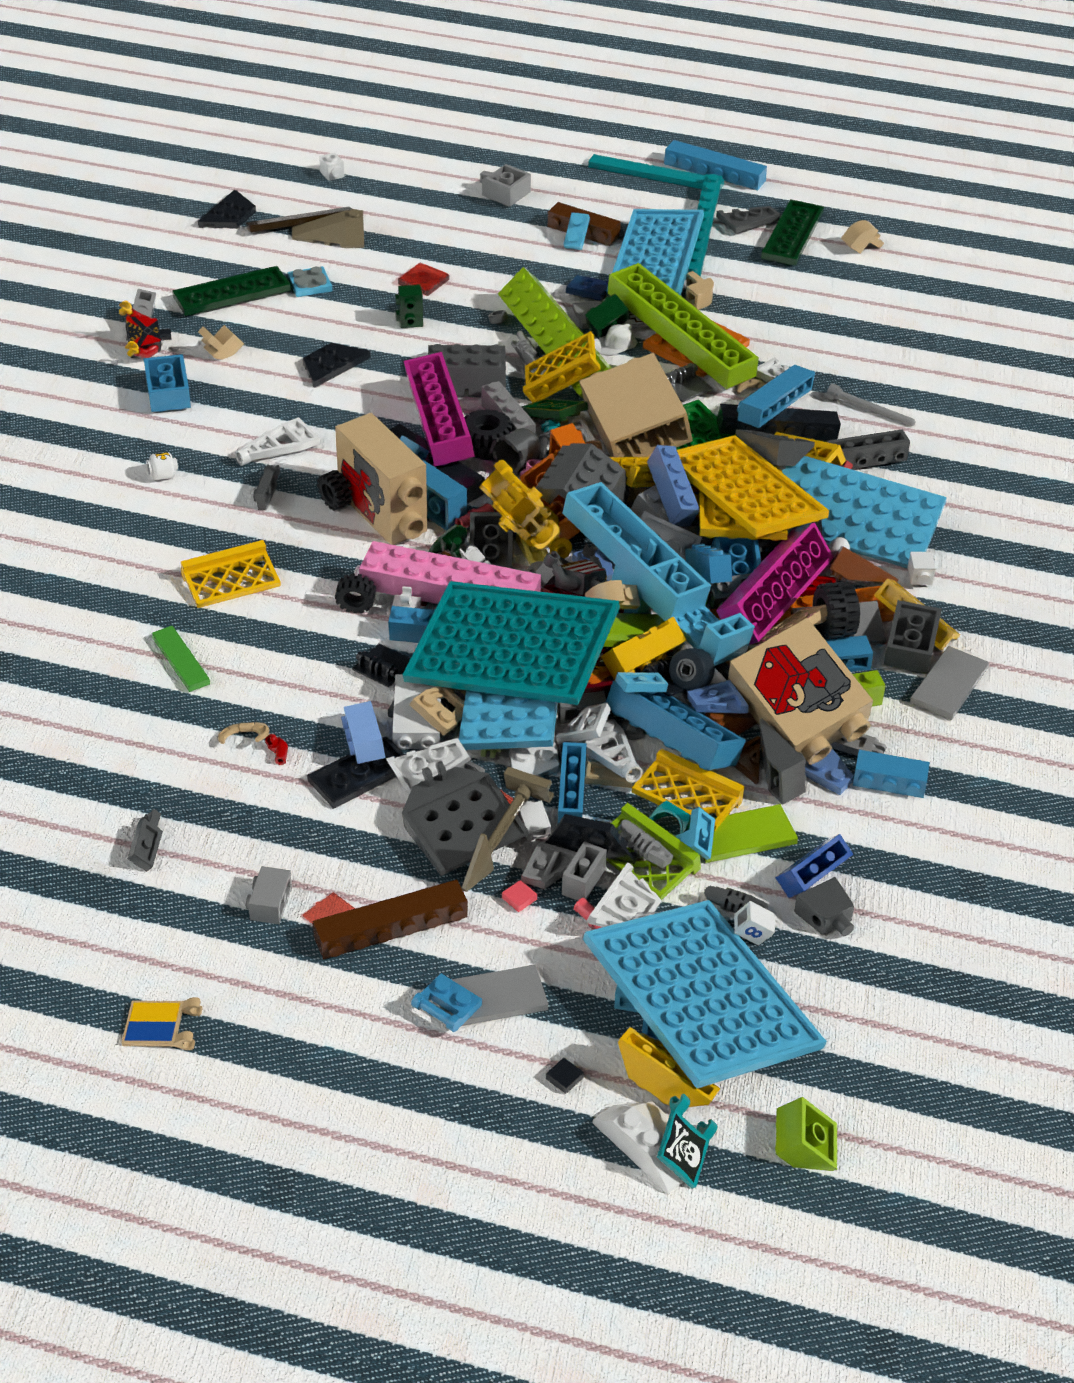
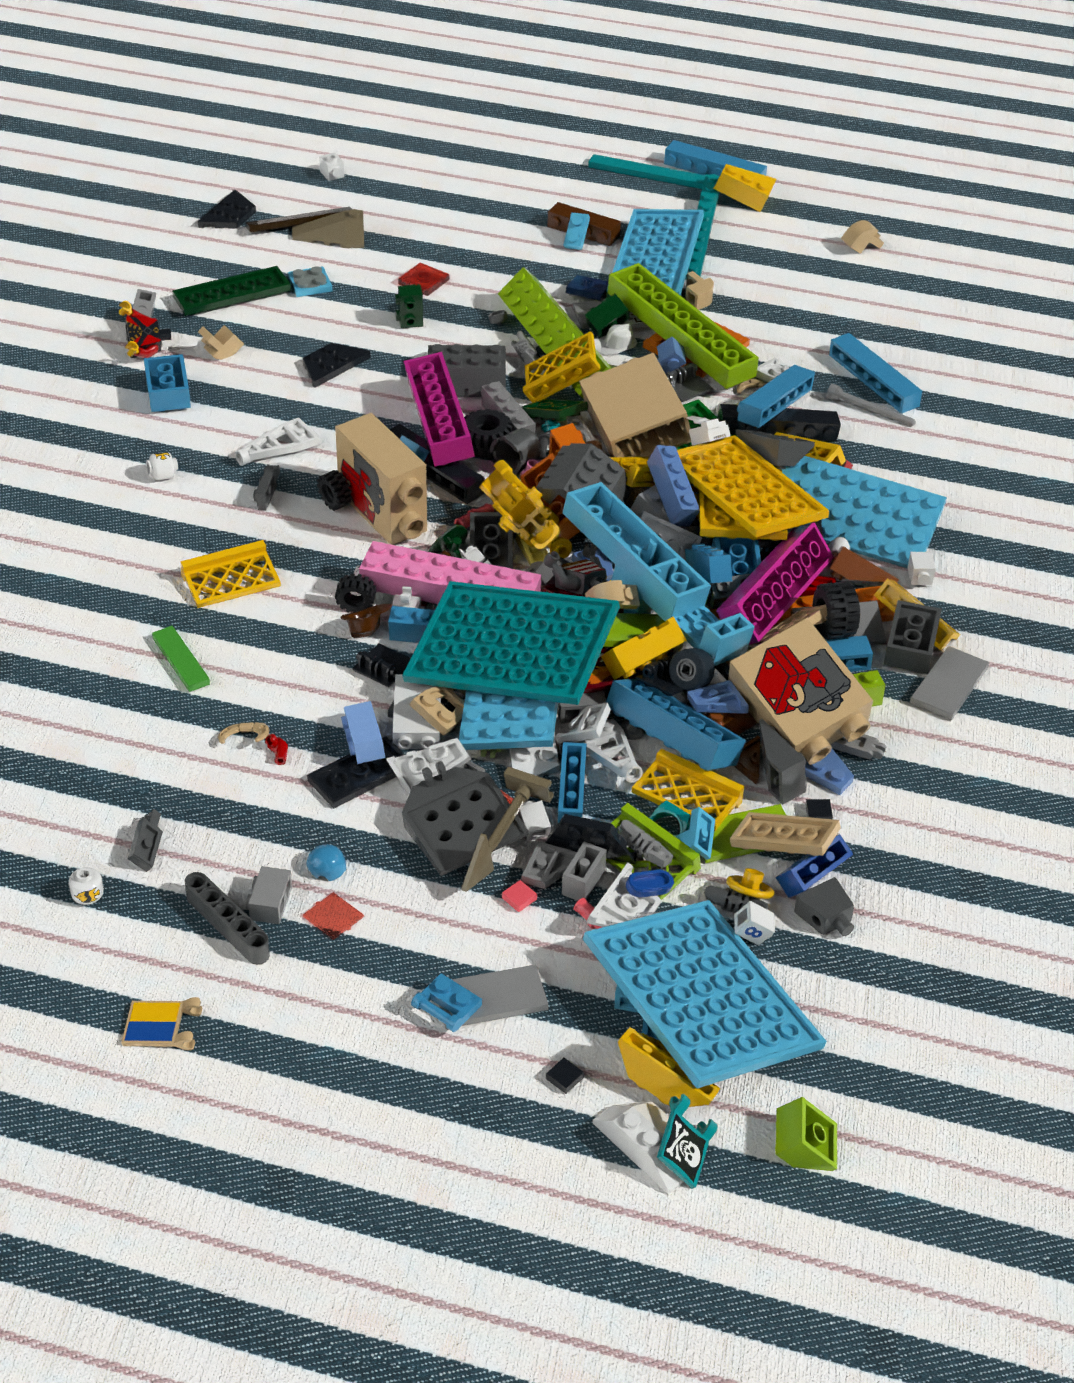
reddish brown brick [313,879,468,960] -> none
dark azure brick [423,460,467,531] -> none
light grey hinge [480,164,531,207] -> none
tan tile [584,761,632,788] -> none
medium azure plate [615,672,668,694] -> none
dark grey wing [716,206,780,233] -> none
dark green plate [761,199,824,266] -> none
dark grey brick [827,429,910,469] -> none
dark azure brick [853,750,930,798] -> none
none -> white head [69,867,104,905]
none -> dark grey beam [185,872,270,965]
none -> dark azure hair [306,844,346,881]
none -> reddish brown piece [340,604,392,638]
none -> blue tile [626,869,674,897]
none -> medium blue brick [657,337,687,373]
none -> white piece [686,416,730,446]
none -> yellow wedge [714,164,776,212]
none -> yellow piece [726,868,774,899]
none -> tan plate [730,812,841,856]
none -> black tile [805,799,833,819]
none -> dark azure brick [829,333,922,414]

